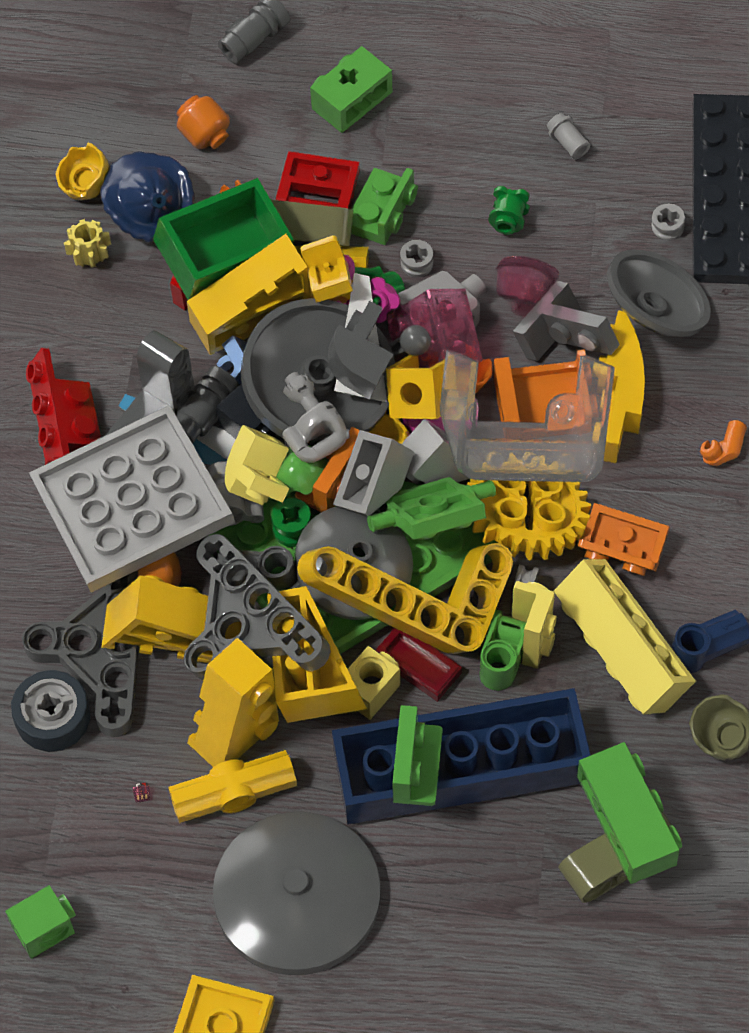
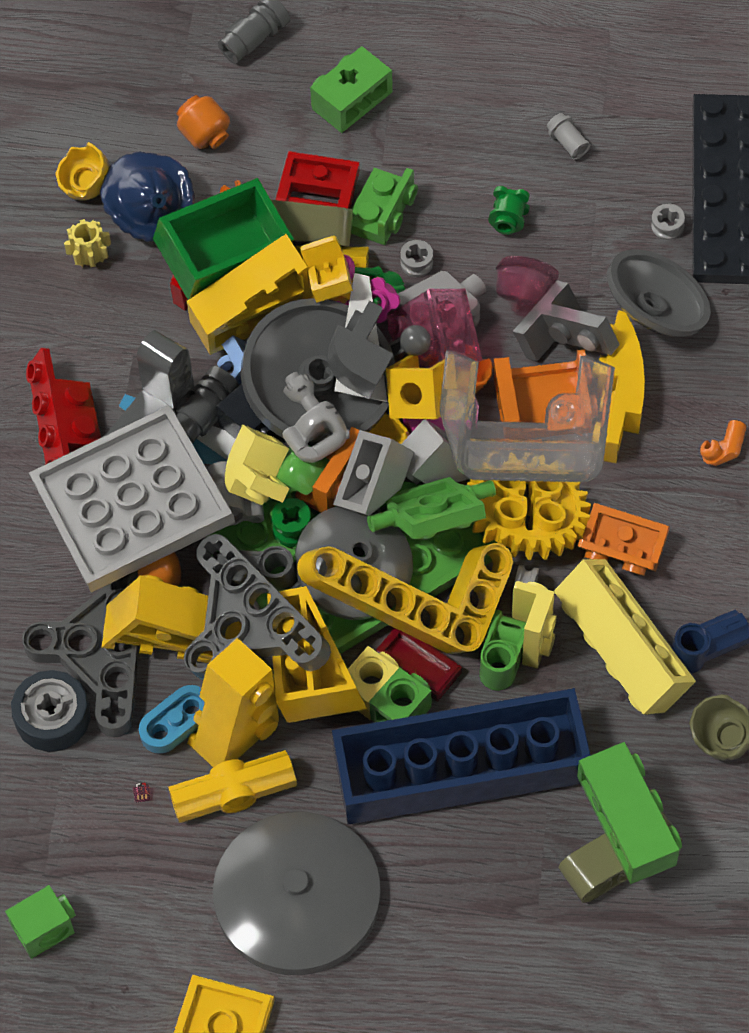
bright green bracket [392,705,442,806] -> none
none -> dark azure plate [139,685,205,753]
none -> bright green brick [369,667,431,723]

